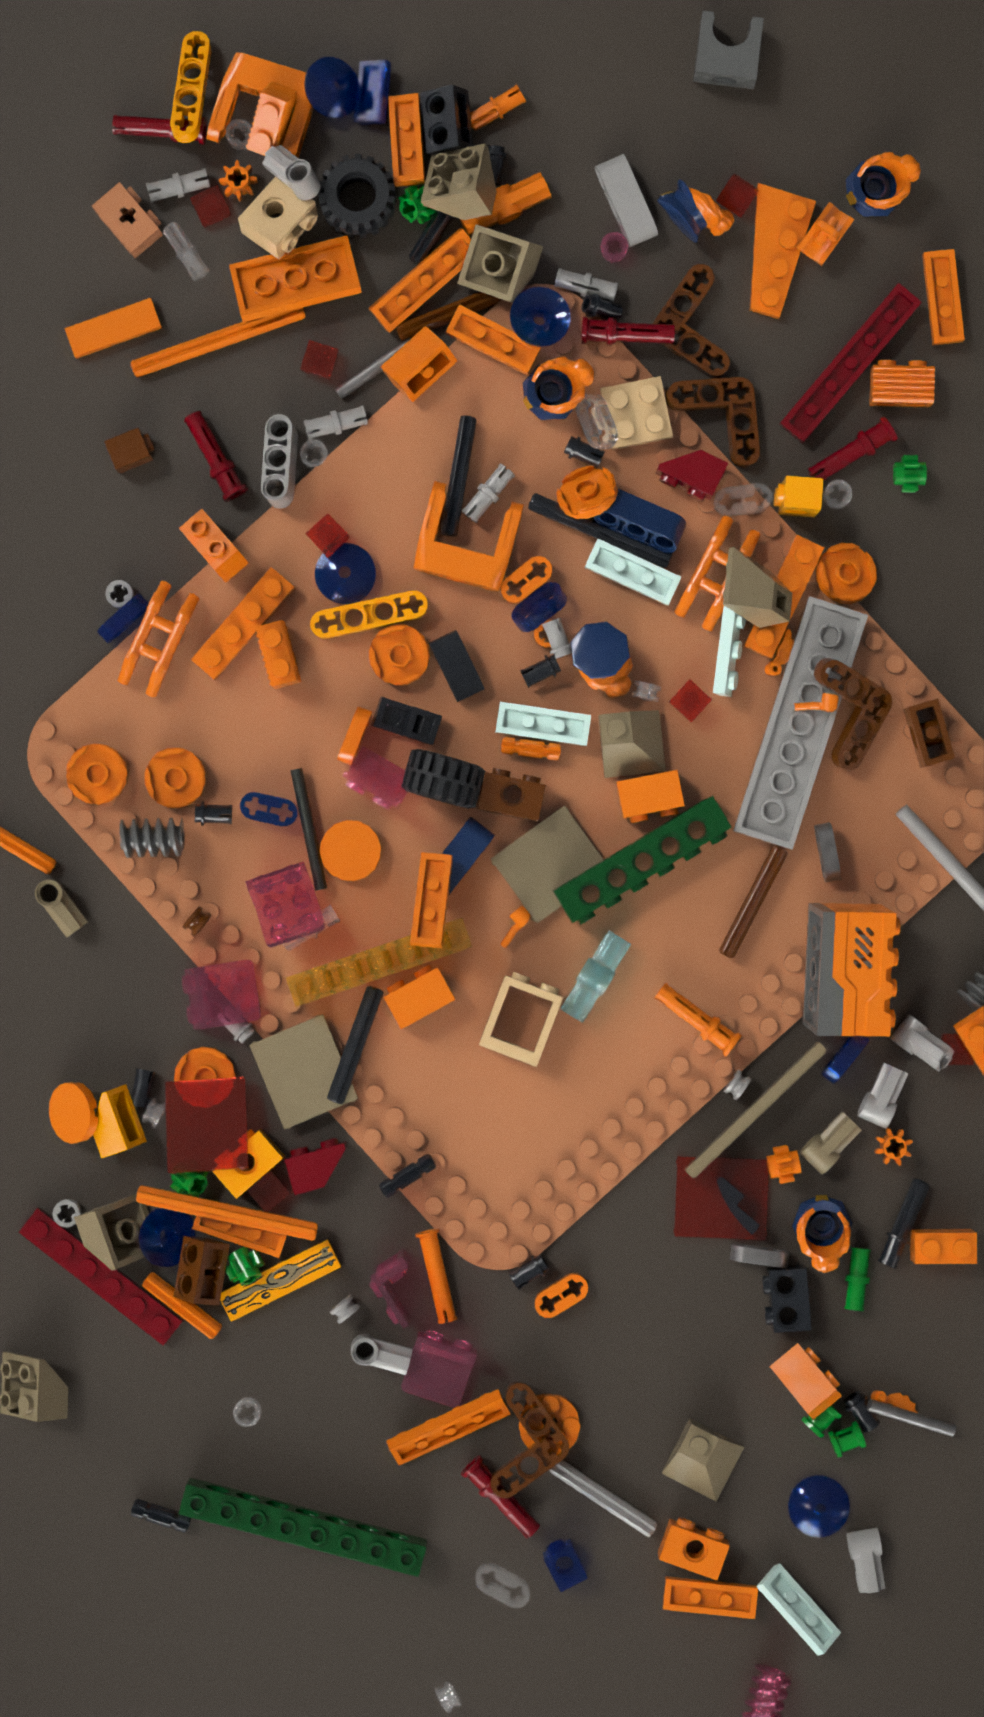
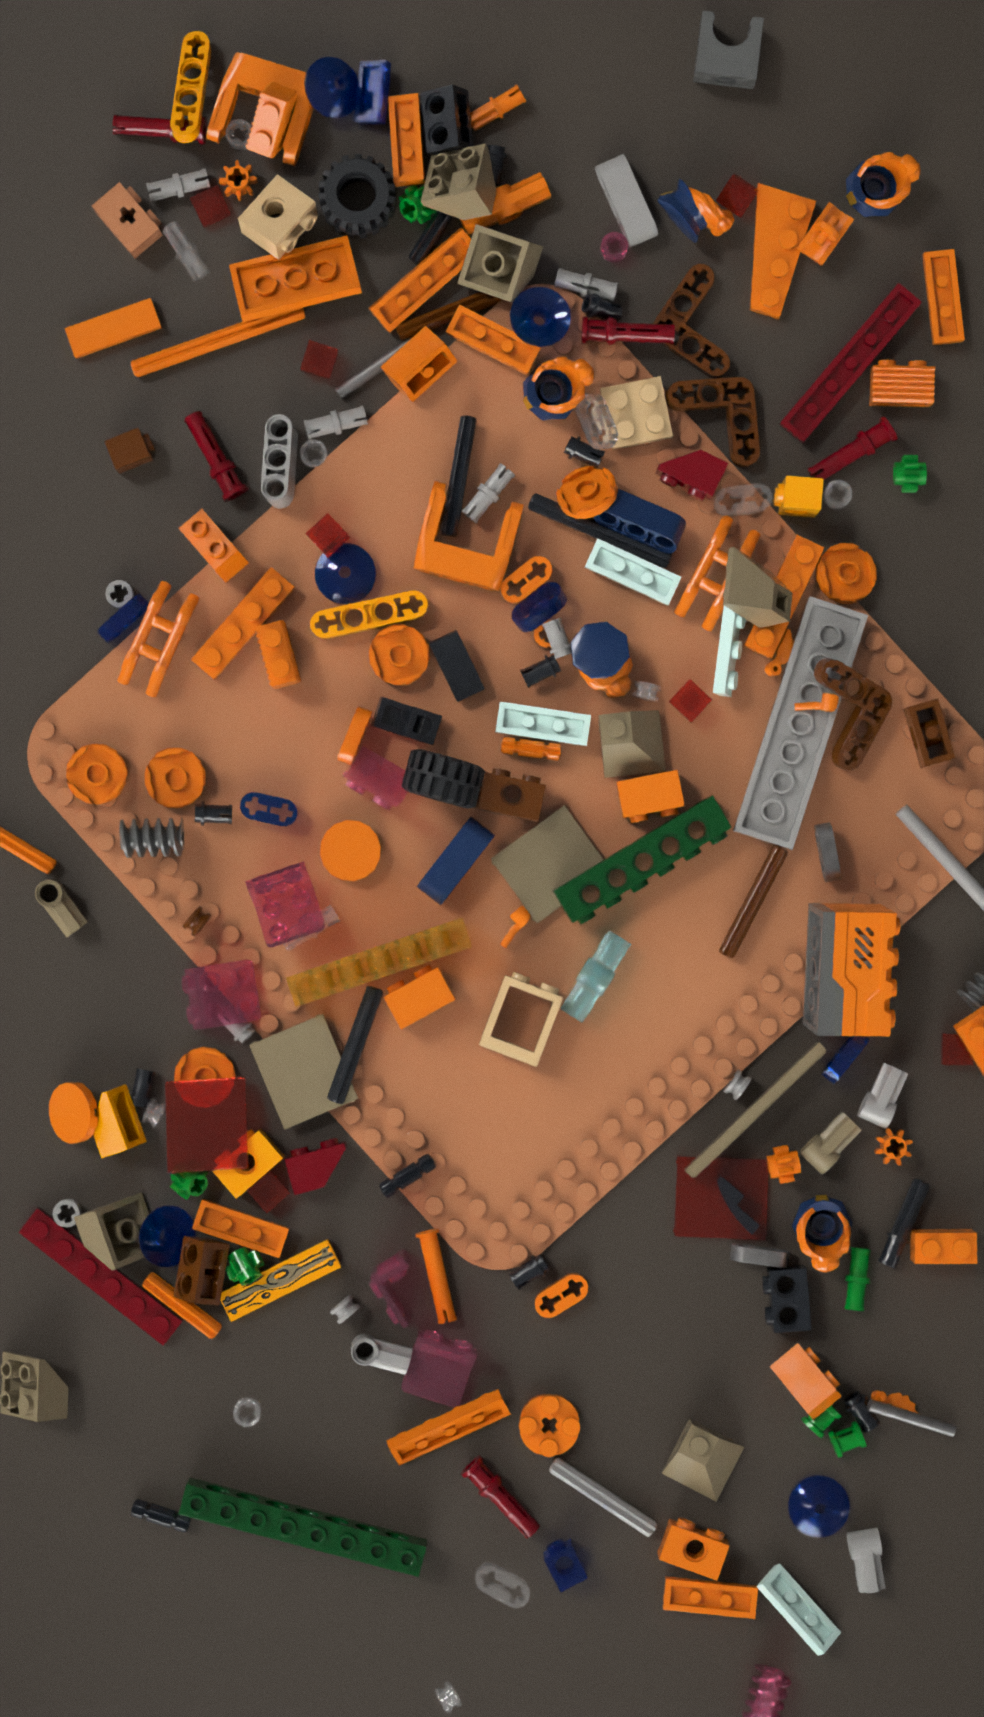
orange axle [136,1185,318,1241] -> none
light grey piece [262,145,321,200] -> none
pearl dark grey bar [290,768,327,891] -> none
orange plate [410,852,453,948] -> none
reddish brown beam [490,1381,569,1498] -> none
orange pin [654,982,742,1057] -> none
light grey piece [890,1014,954,1072] -> none

